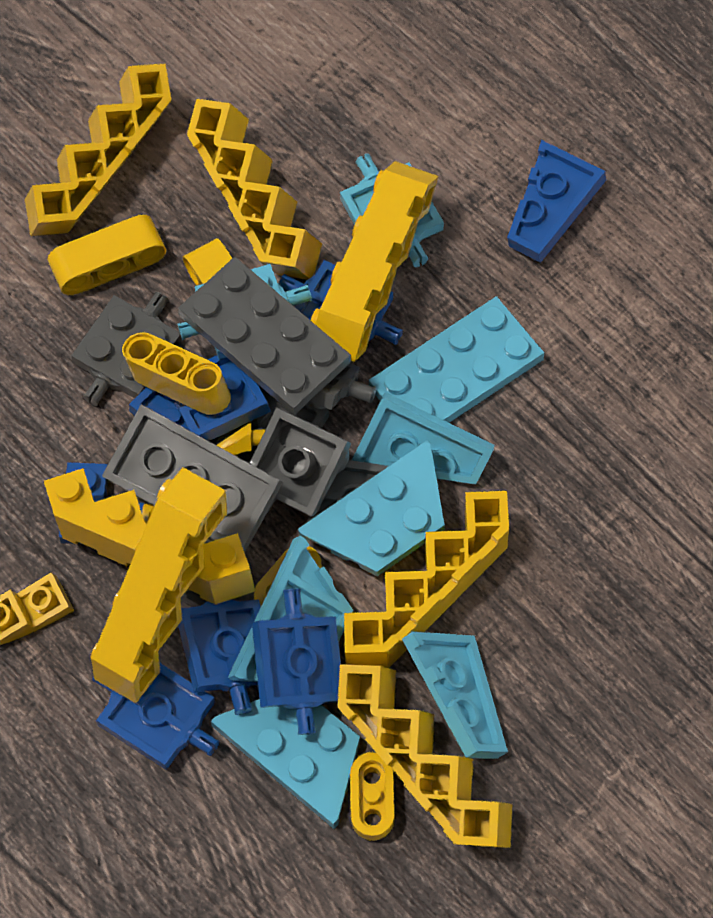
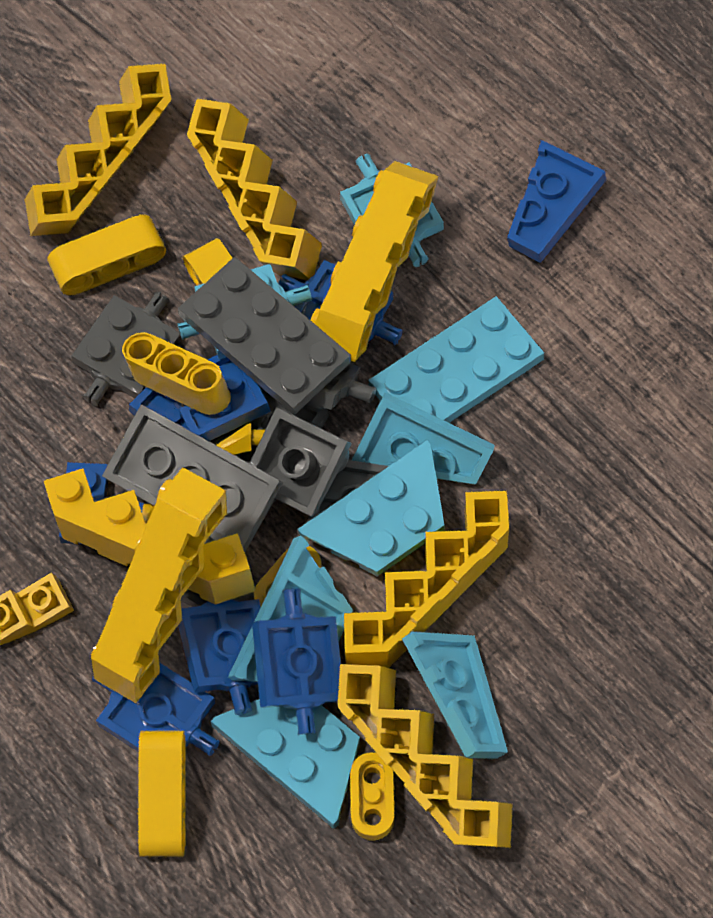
none -> yellow beam [138,731,186,857]

